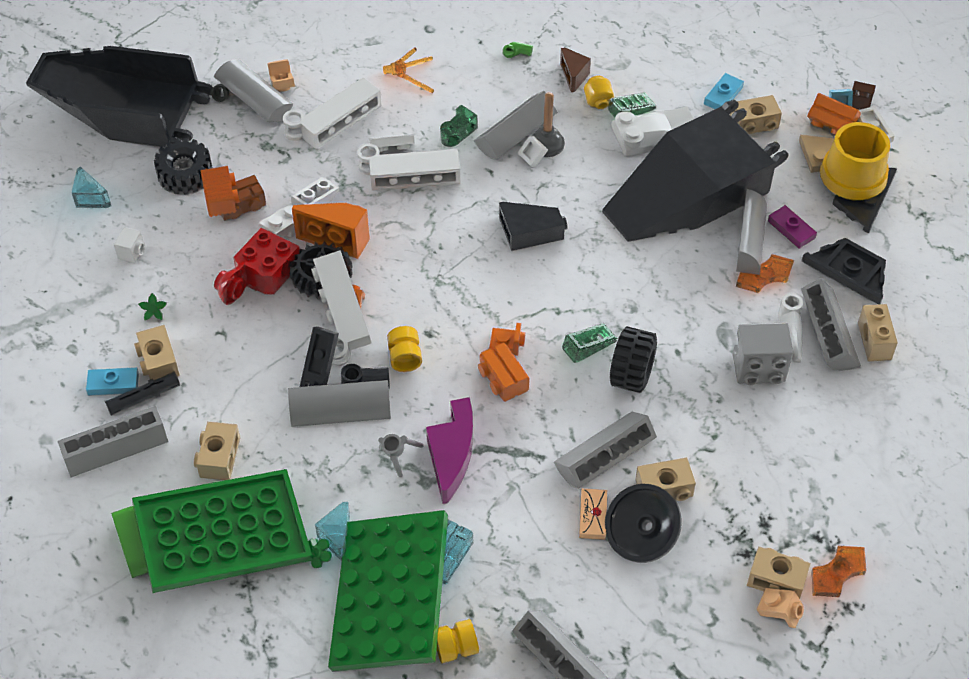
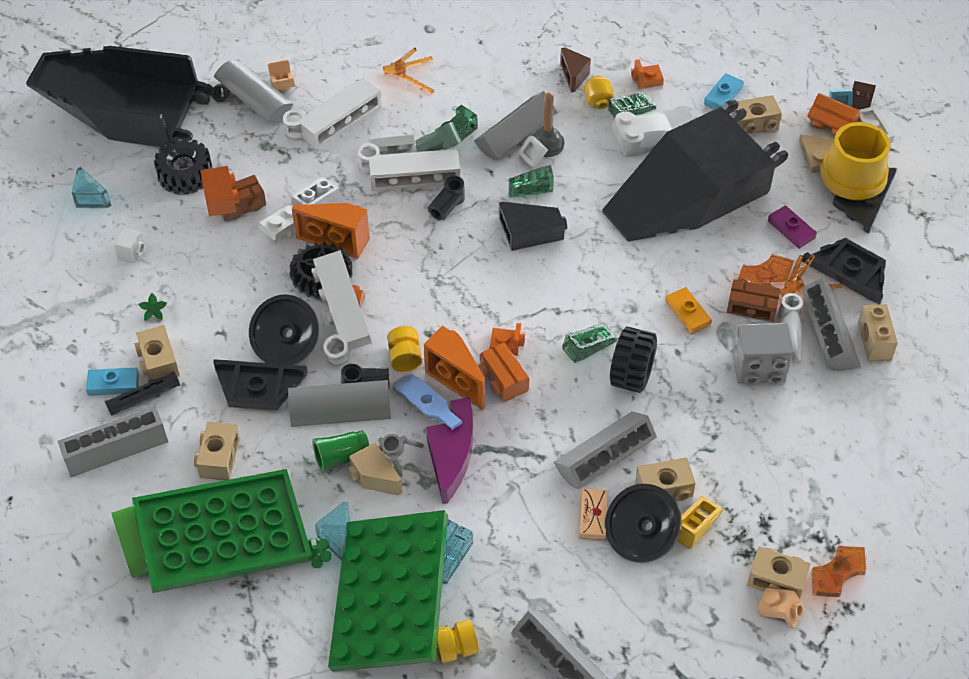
red brick [214,228,300,305] -> none
black hinge [299,326,339,387] -> none
bright green arm [502,42,533,58] -> none
light grey brick [736,189,767,275] -> none
none -> black wing [213,359,308,410]
none -> black dish [249,294,319,365]
none -> green plant [312,430,369,473]
none -> tan slope [348,442,403,495]
none -> light blue piece [393,374,462,430]
none -> sand green piece [415,122,462,152]
none -> orange slope [424,325,485,410]
none -> black piece [428,176,465,221]
none -> clear green slope [508,165,554,197]
none -> orange bracket [631,59,664,89]
none -> light orange plate [665,287,712,334]
none -> yellow slope [677,496,723,549]
none -> dark orange brick [726,279,781,322]
none -> clear orange plant [780,254,843,297]

